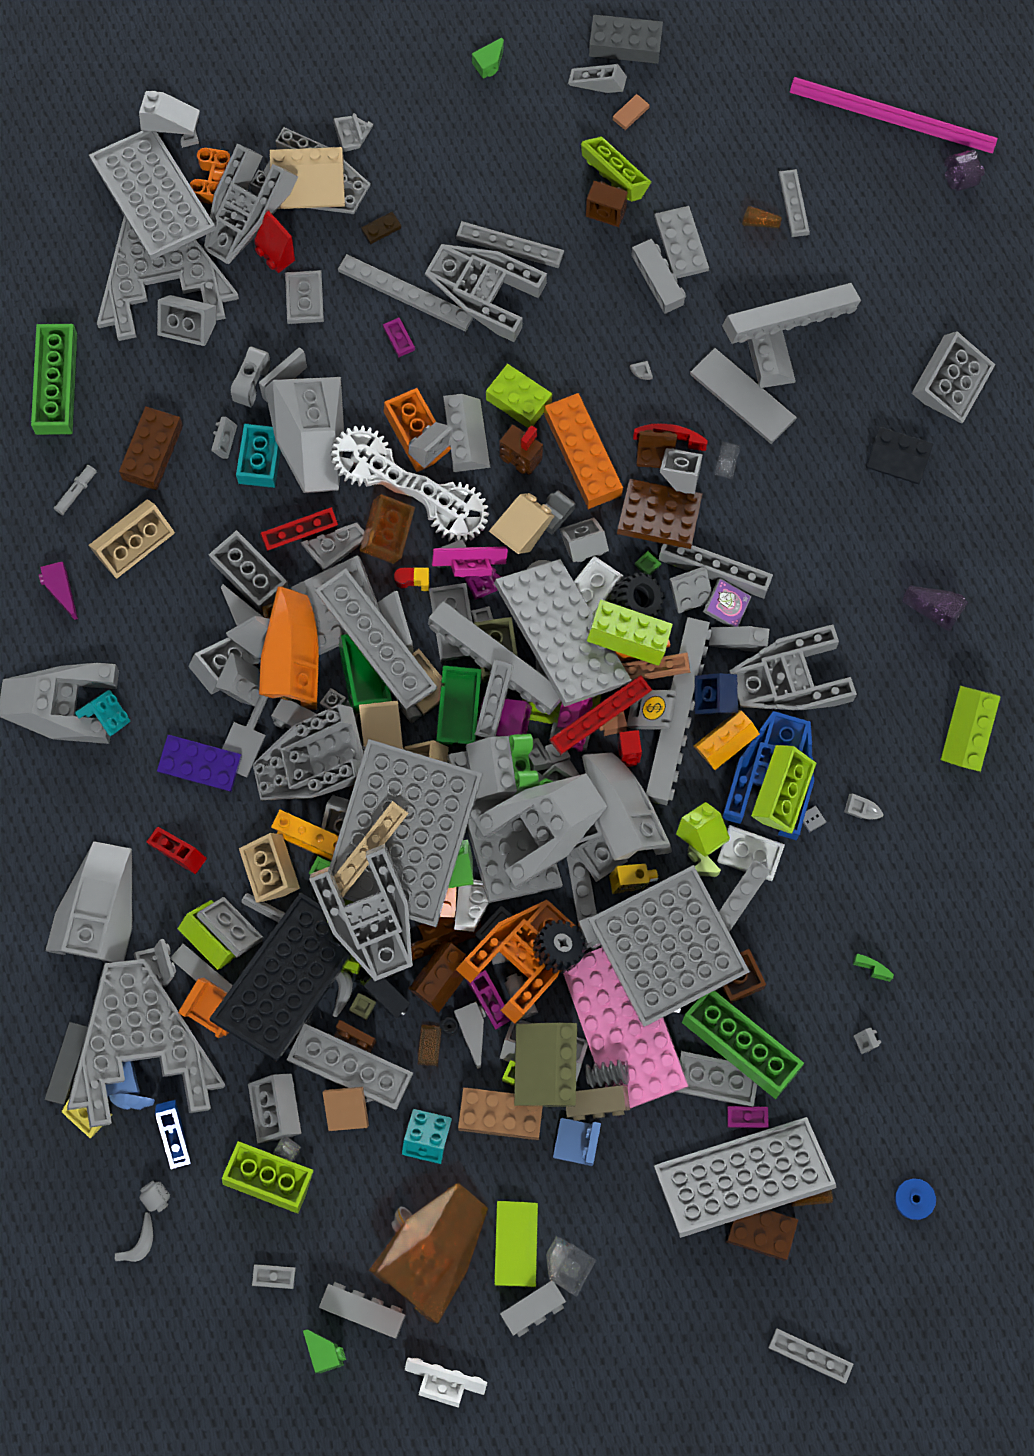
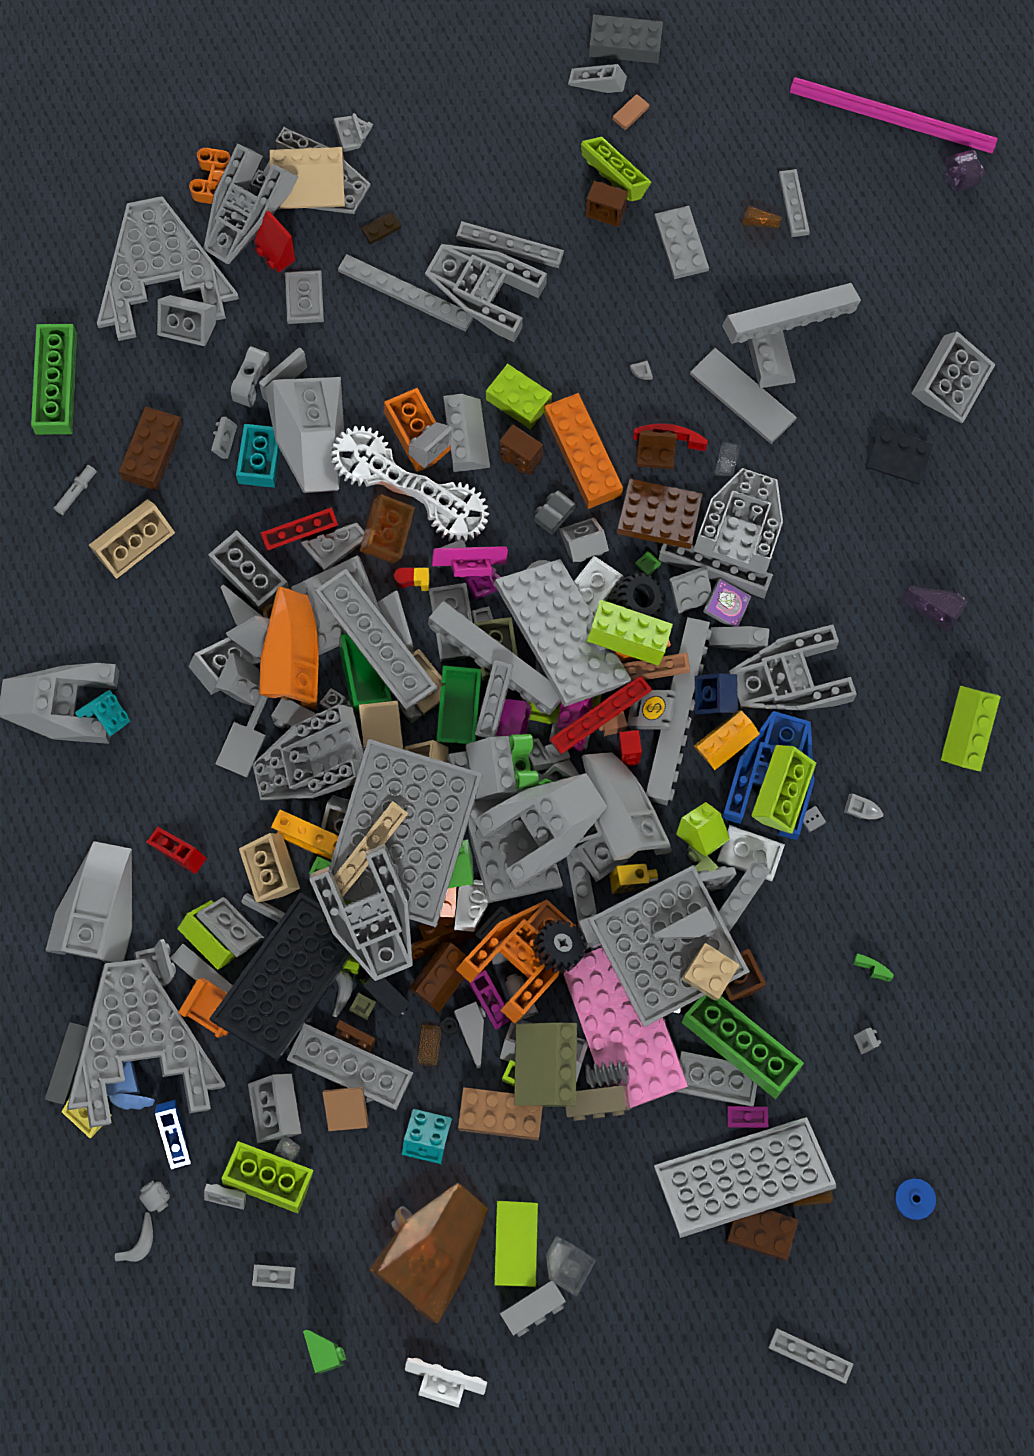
magenta slope [39,562,78,620] -> none
light grey plate [89,130,216,260] -> none
light grey slope [139,91,200,135] -> none
dark purple plate [157,735,242,792] -> none
light grey tile [181,129,199,148] -> none
light grey brick [319,1282,406,1339] -> none
magenta plate [383,318,415,357] -> none
bright green slope [472,38,504,79] -> none
tan slope [489,493,555,554] -> none
red tile [521,426,537,451] -> none
medium blue bracket [553,1118,601,1166] -> none
light grey brick [631,239,686,314] -> none
light grey slope [660,448,703,494] -> none
none -> light grey plate [204,1184,246,1210]
none -> light grey slope [651,906,718,940]
none -> tan brick [681,943,739,1001]
none -> light grey wedge [693,468,783,575]
none -> light grey plate [698,866,736,892]

